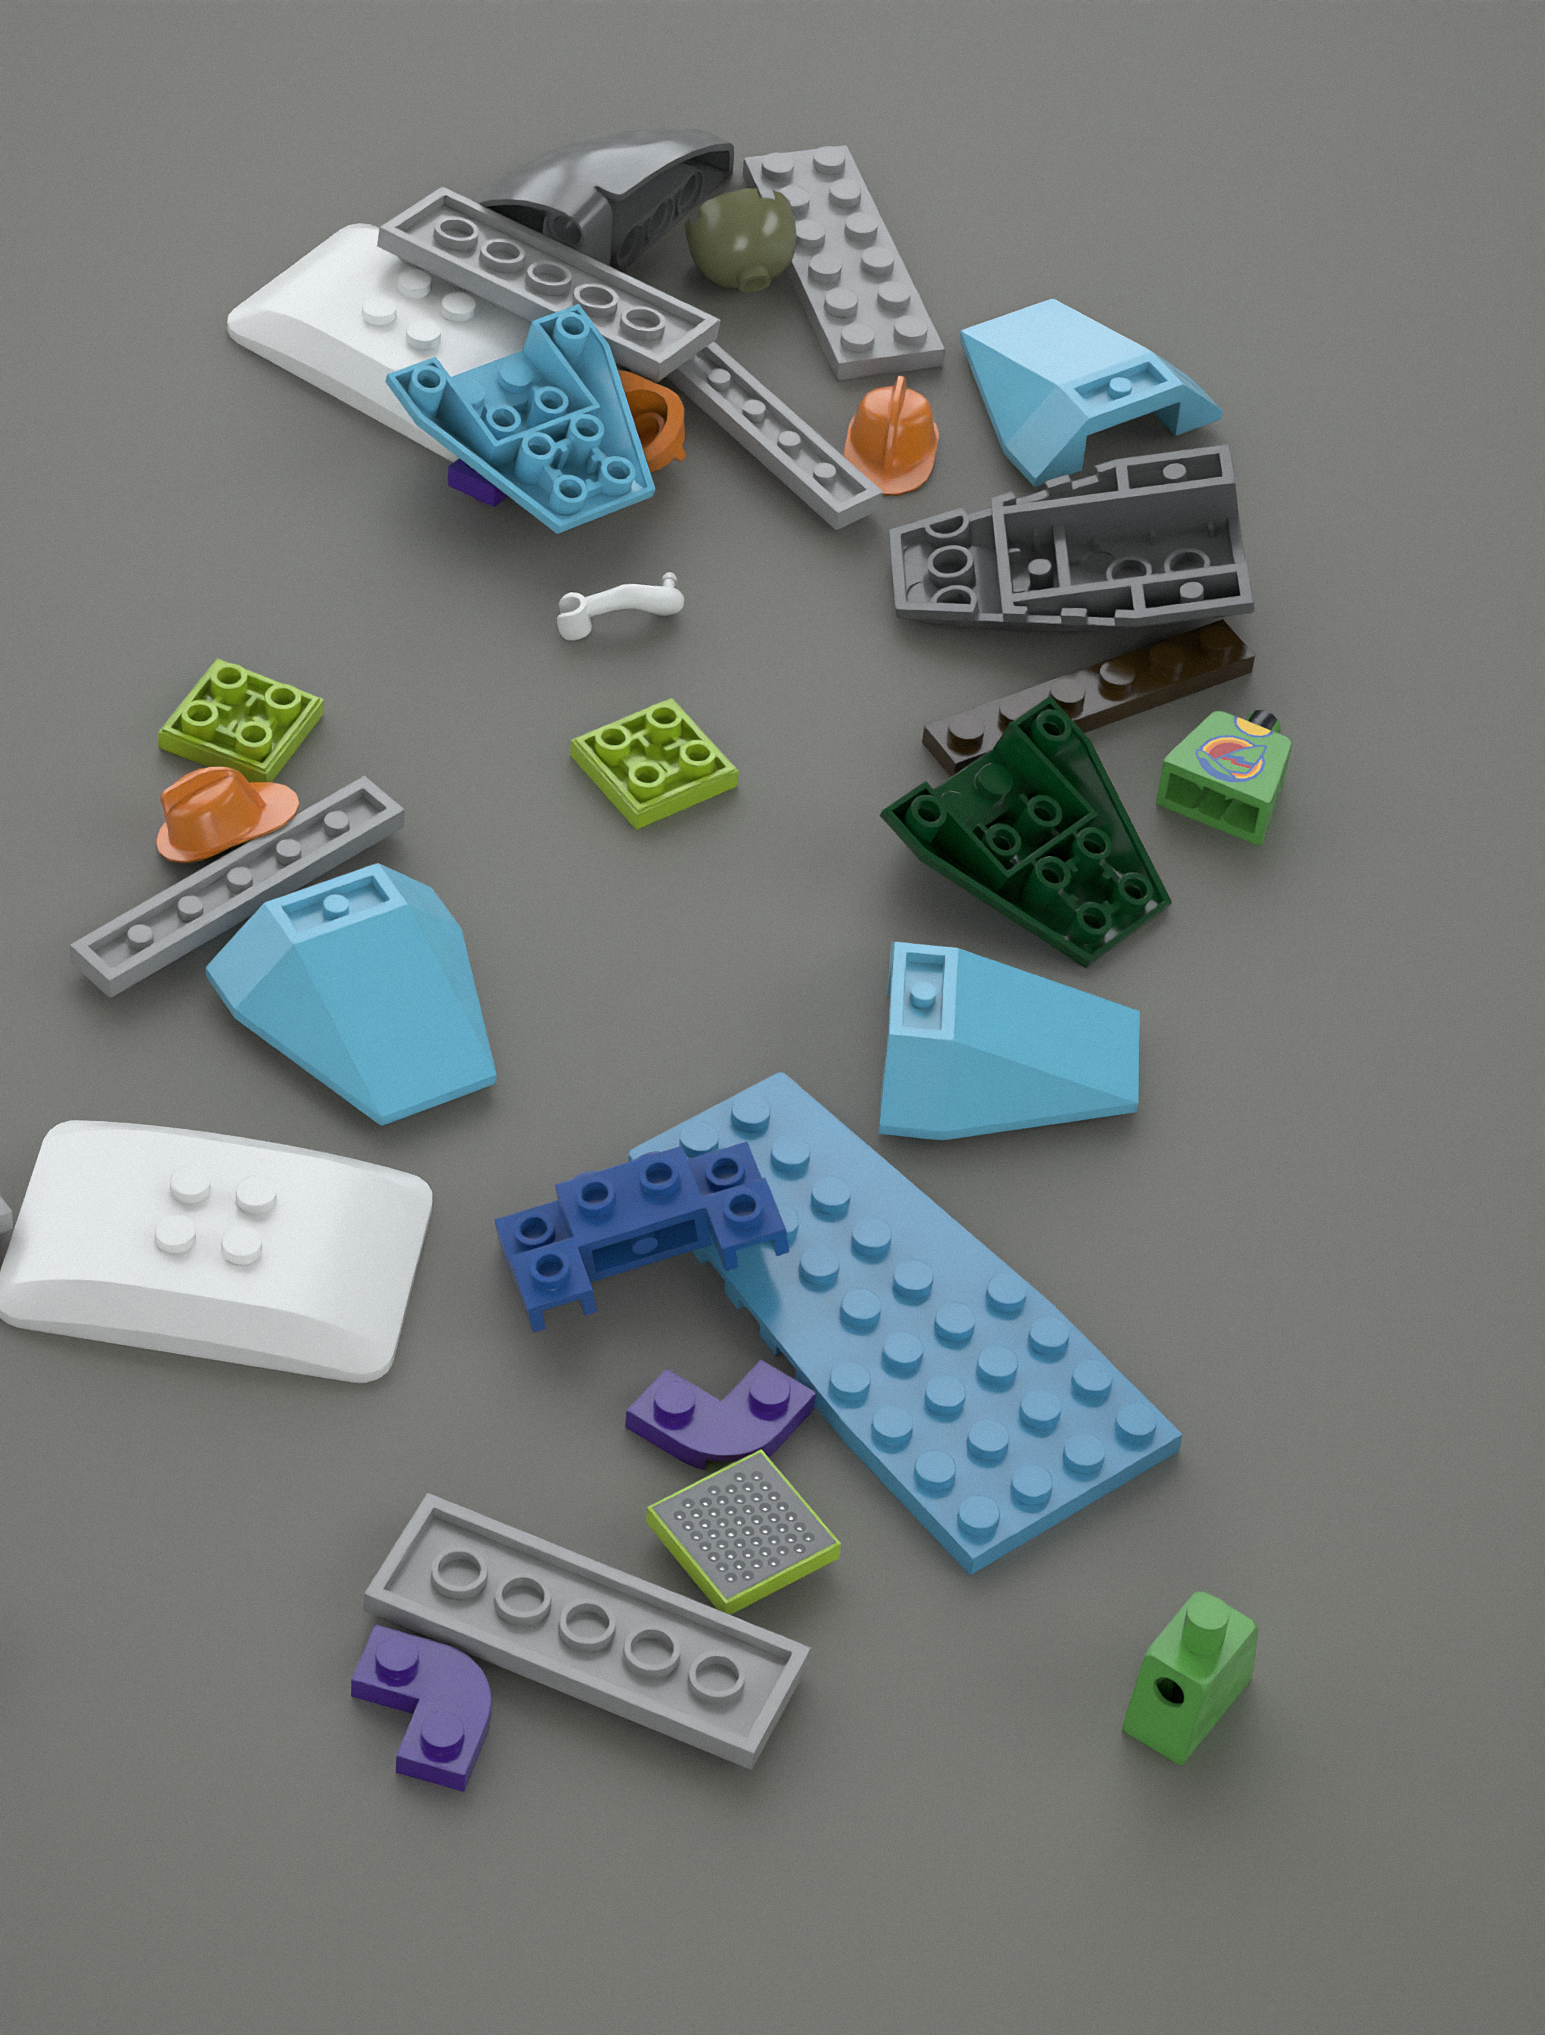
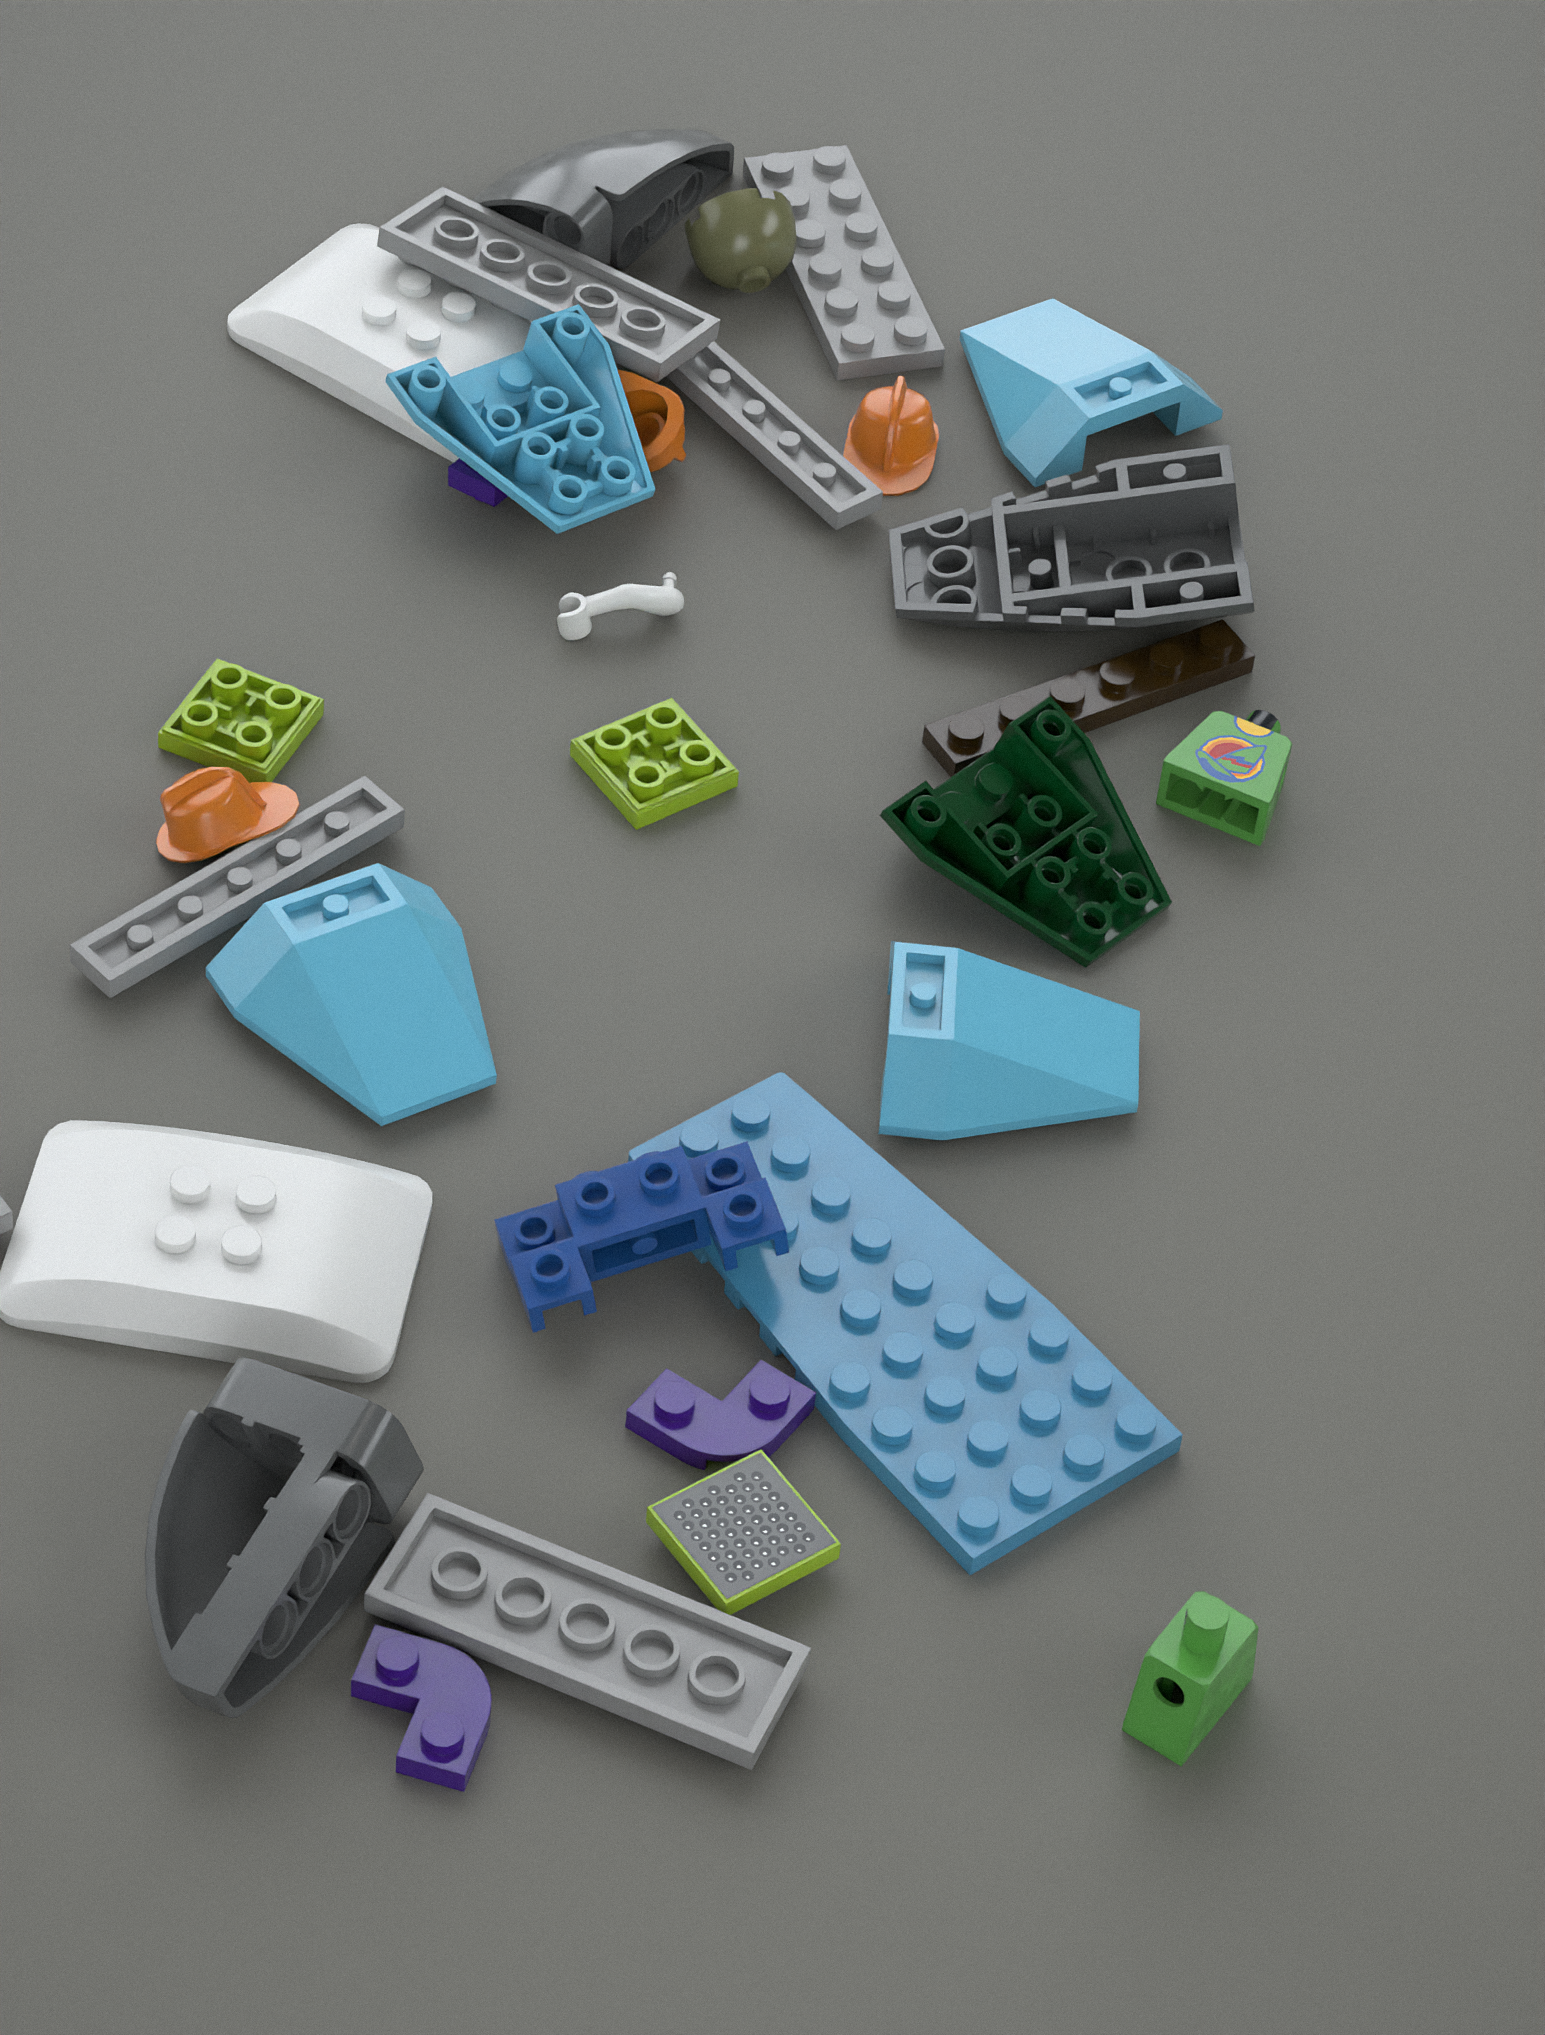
none -> dark grey panel [145,1357,424,1718]

